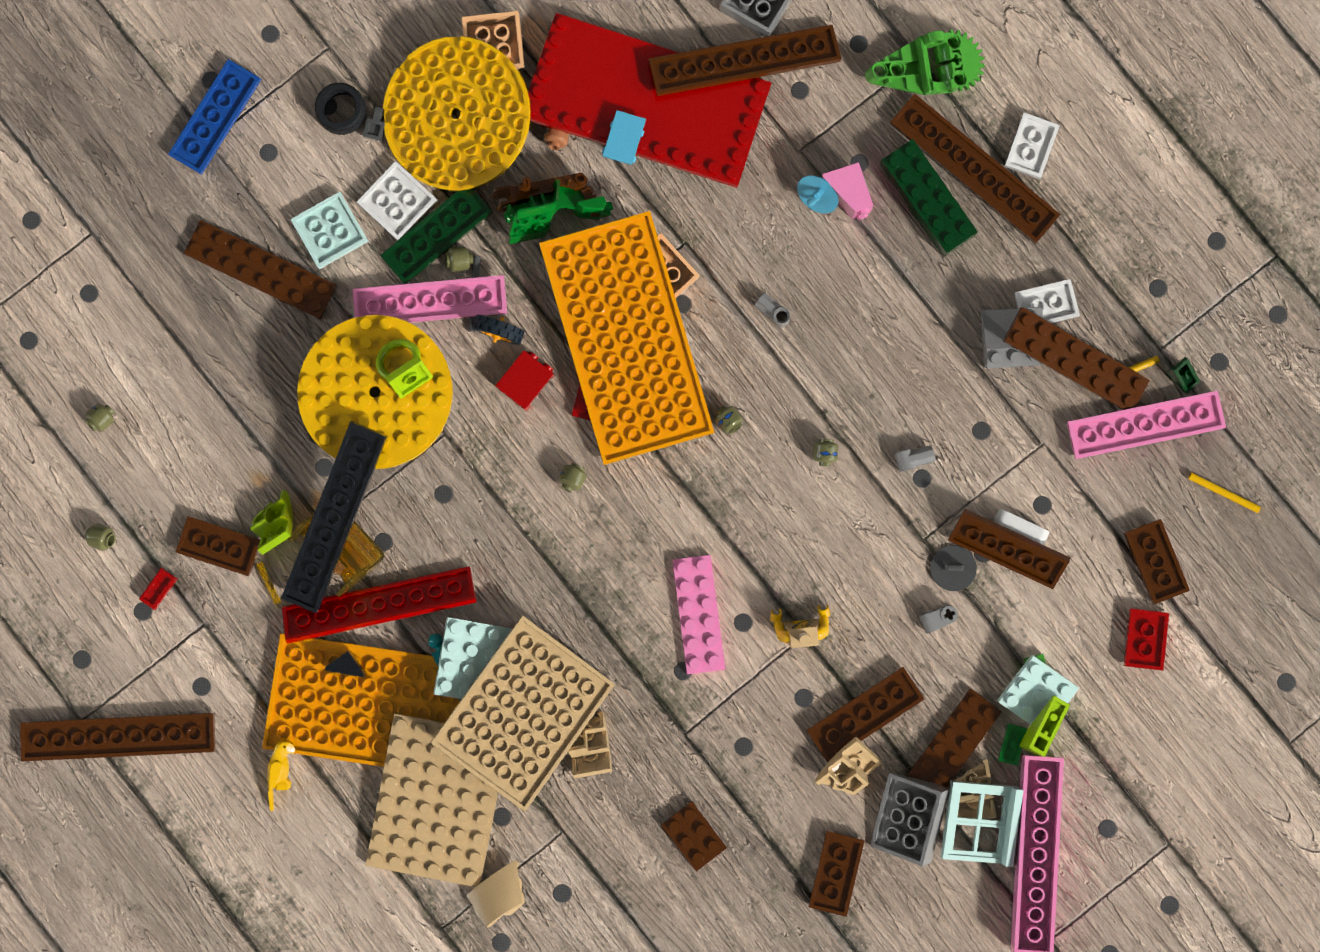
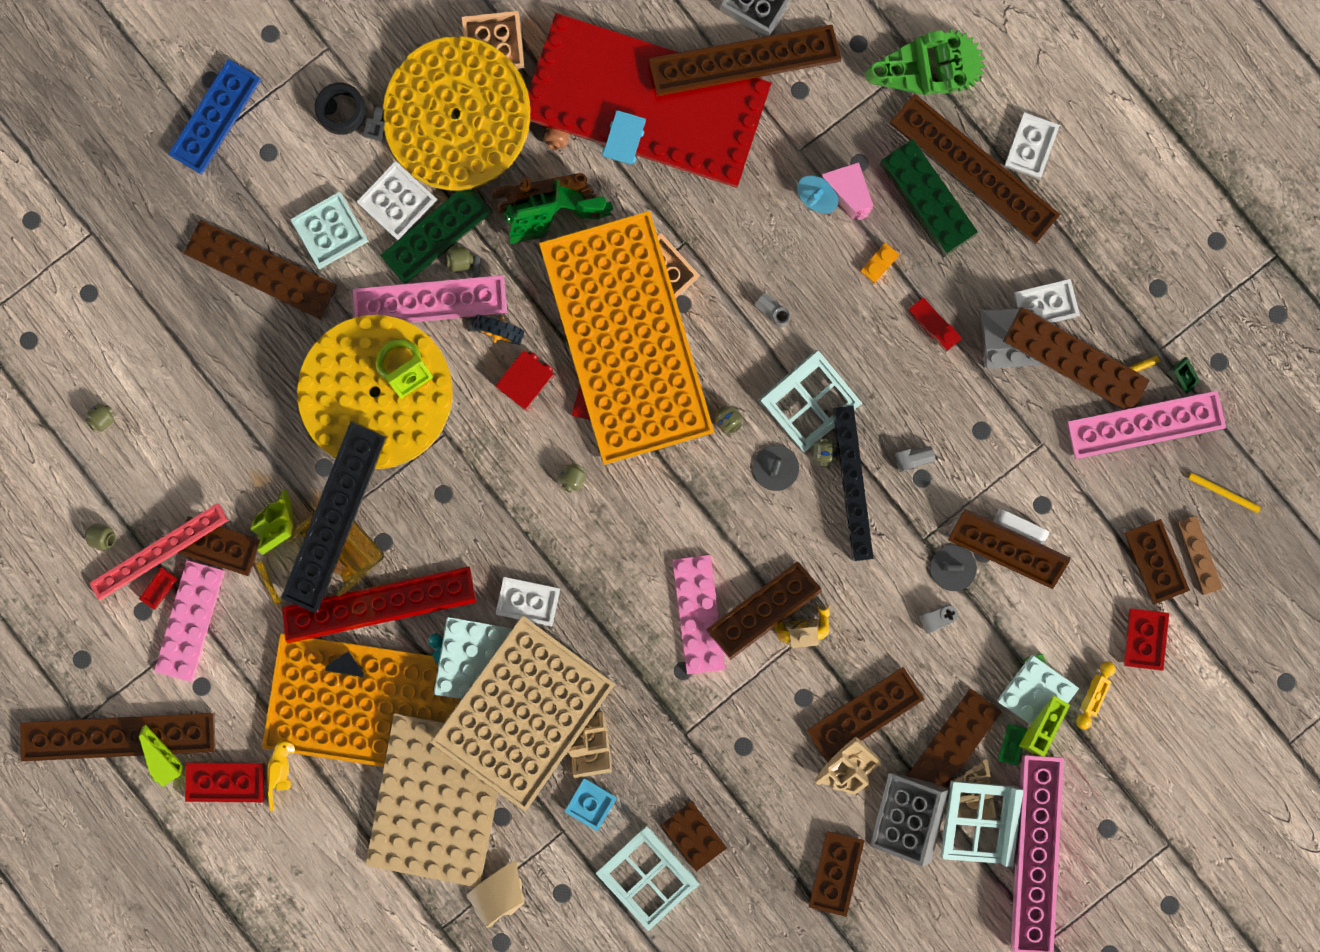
none -> coral plate [89,503,229,600]
none -> lime slope [139,725,184,787]
none -> bright pink plate [154,560,225,682]
none -> red plate [185,762,265,803]
none -> white plate [496,577,560,626]
none -> medium azure plate [564,778,618,832]
none -> light aqua window [596,825,700,931]
none -> reddish brown plate [706,561,822,660]
none -> dark grey shield [753,445,799,491]
none -> light aqua window [758,350,862,453]
none -> black brick [833,405,874,561]
none -> light orange plate [860,242,900,284]
none -> red slope [908,297,962,353]
none -> yellow plate [1076,661,1116,730]
none -> medium nougat plate [1177,516,1223,595]

